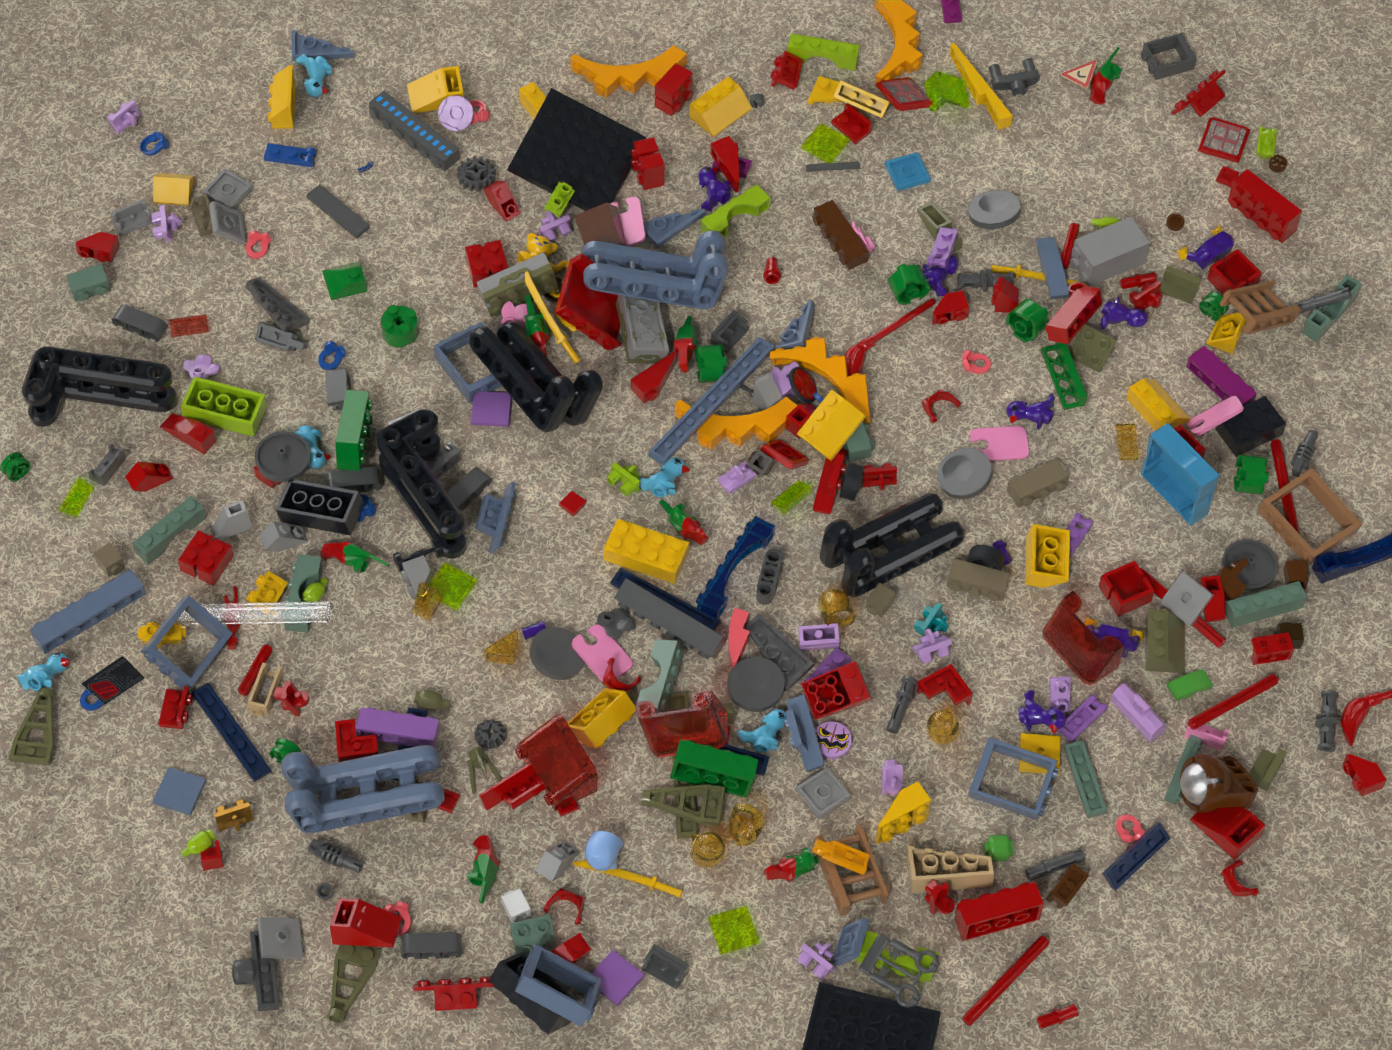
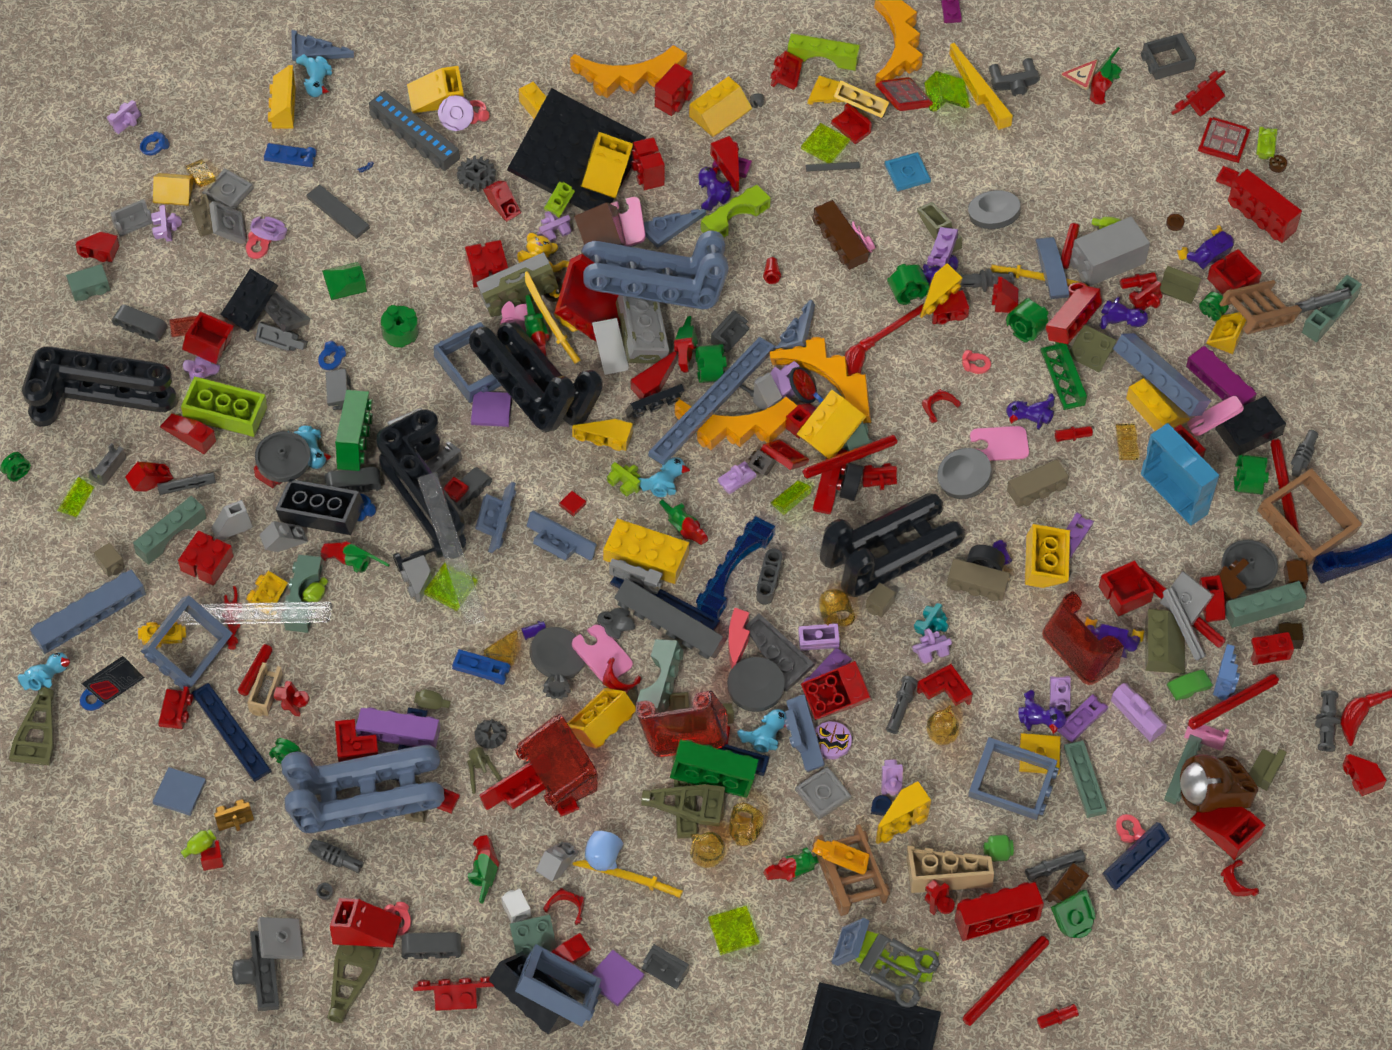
clear yellow slope [413,582,444,621] -> none
lavender hips [798,942,837,979] -> none
none -> dark grey pin [157,471,216,496]
none -> red piece [182,311,234,364]
none -> clear yellow slope [185,159,216,187]
none -> black plate [220,268,278,332]
none -> lavender tile [250,217,287,241]
none -> clear tile [418,471,486,626]
none -> red tile [443,477,469,502]
none -> blue plate [452,649,511,685]
none -> sand blue bracket [527,511,597,561]
none -> dark grey piece [543,674,571,699]
none -> yellow slope [572,419,633,451]
none -> yellow slope [581,132,633,198]
none -> white sticker [592,318,629,375]
none -> light grey plate [609,558,663,594]
none -> black plate [625,384,685,419]
none -> red axle [802,435,898,479]
none -> dark blue tile [871,795,892,816]
none -> yellow slope [920,263,963,318]
none -> green tile [1051,890,1096,938]
none -> red axle [1054,426,1093,442]
none -> sand blue brick [1113,333,1211,416]
none -> light grey axle [1163,588,1205,660]
none -> medium blue plate [1213,644,1240,700]

